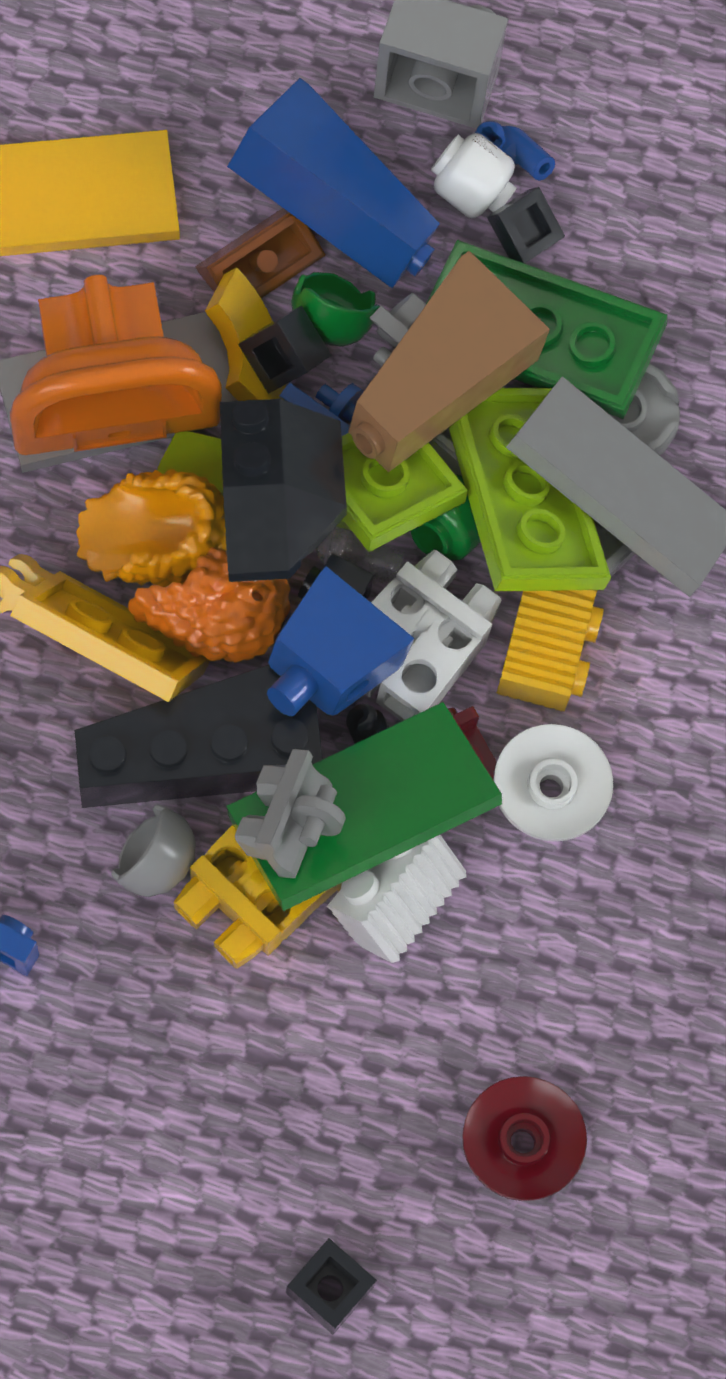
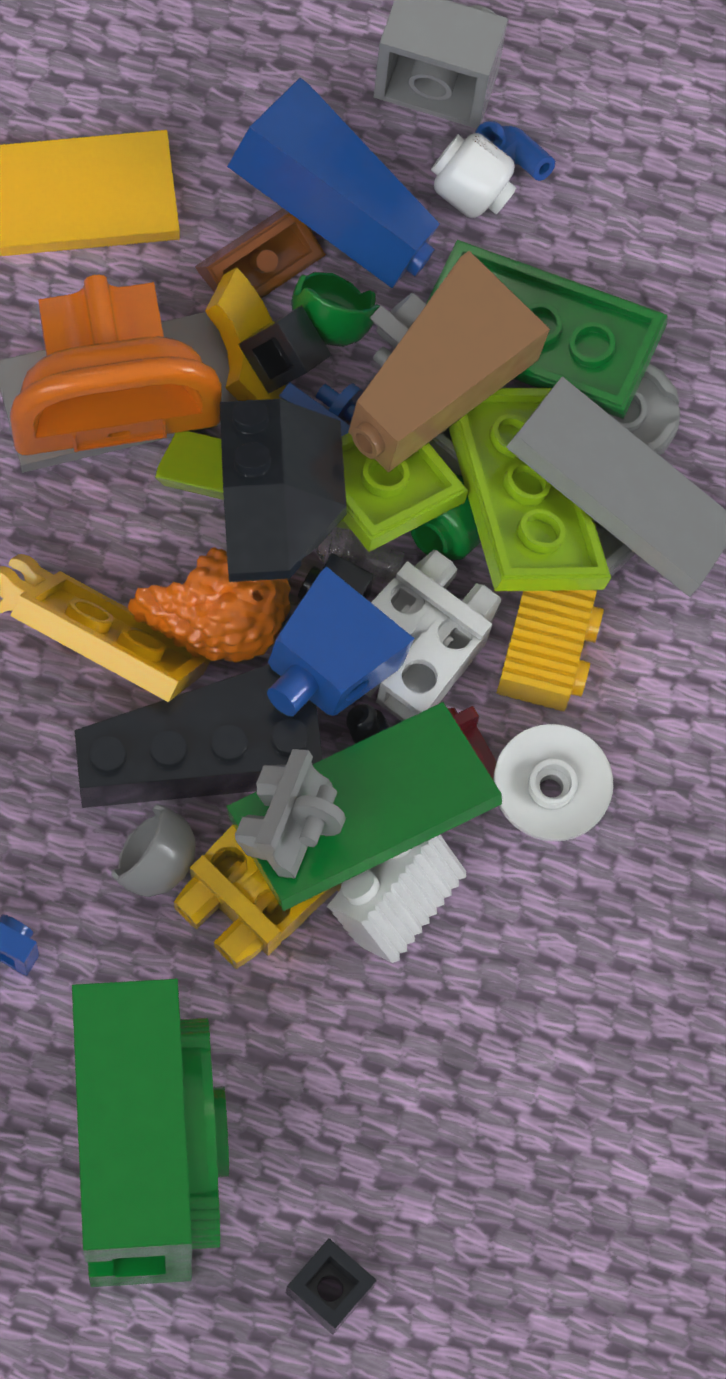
light orange piece [76,469,227,587] -> none
dark red dish [462,1076,587,1201] -> none
black plate [487,187,565,264] -> none
none -> green piece [72,979,229,1287]

